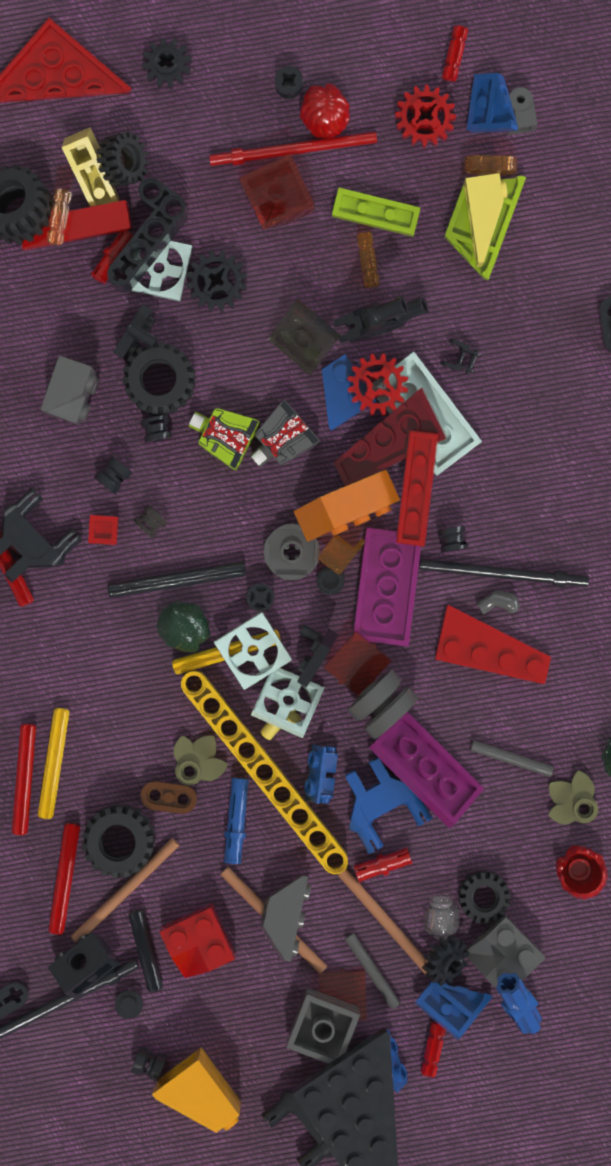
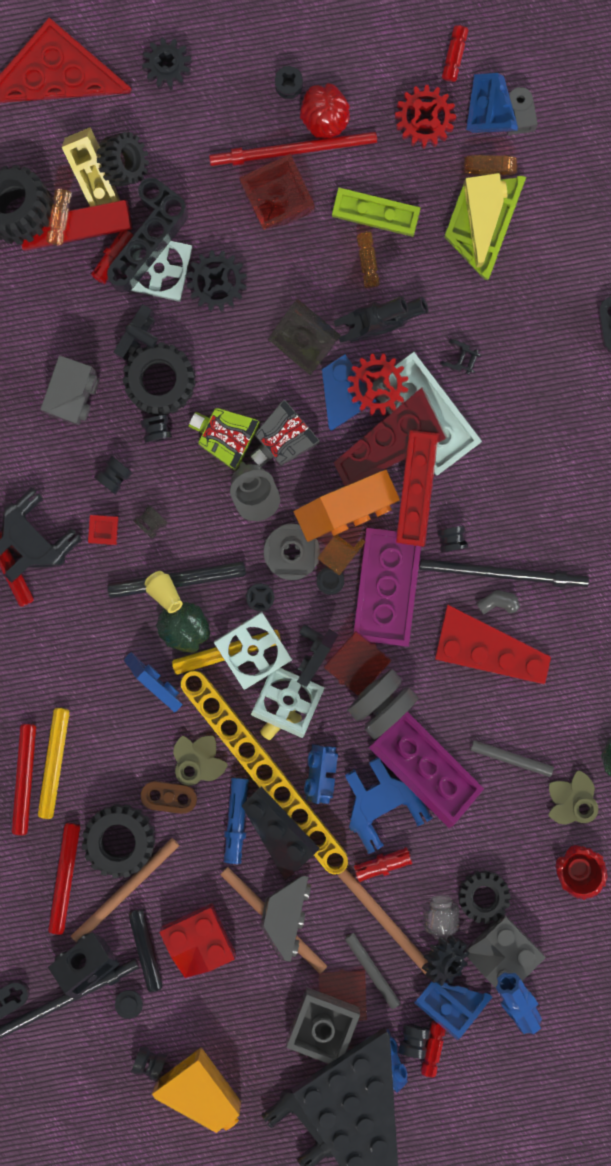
none -> blue wing [124,652,183,712]
none -> light yellow cone [145,571,183,613]
none -> dark grey piece [230,461,280,521]
none -> black wing [242,786,320,881]
none -> black wheel [398,1023,431,1059]

